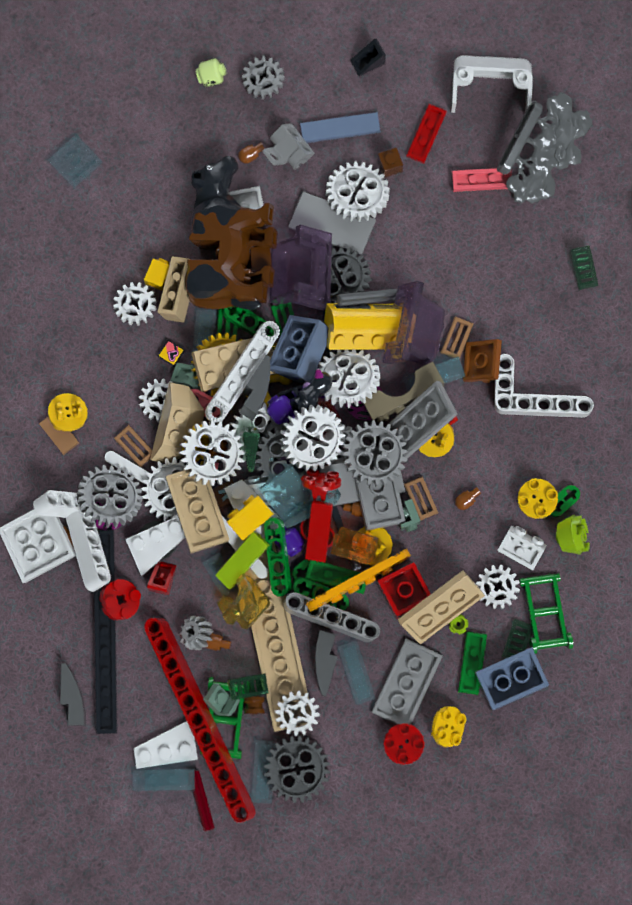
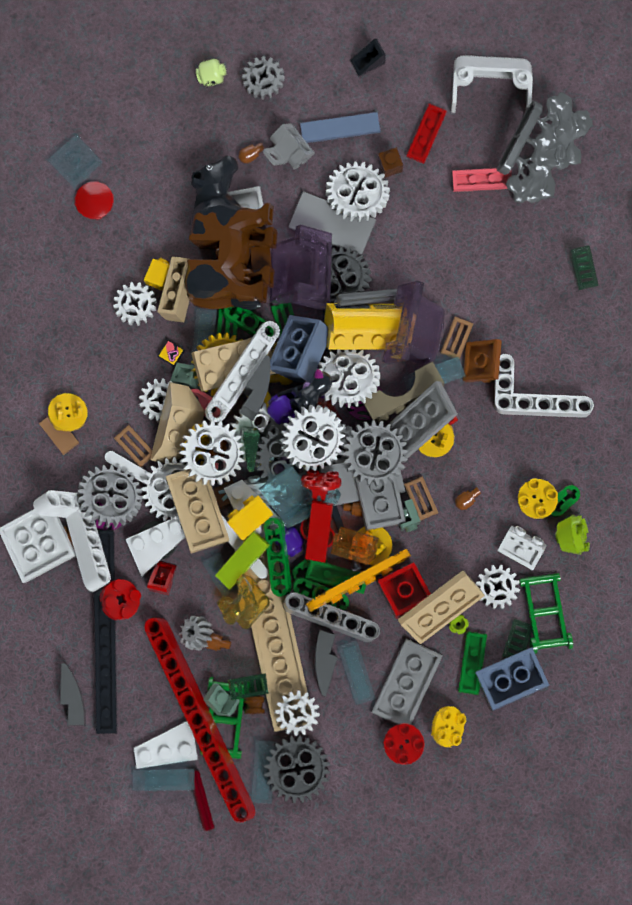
none -> red dish [75,182,114,220]

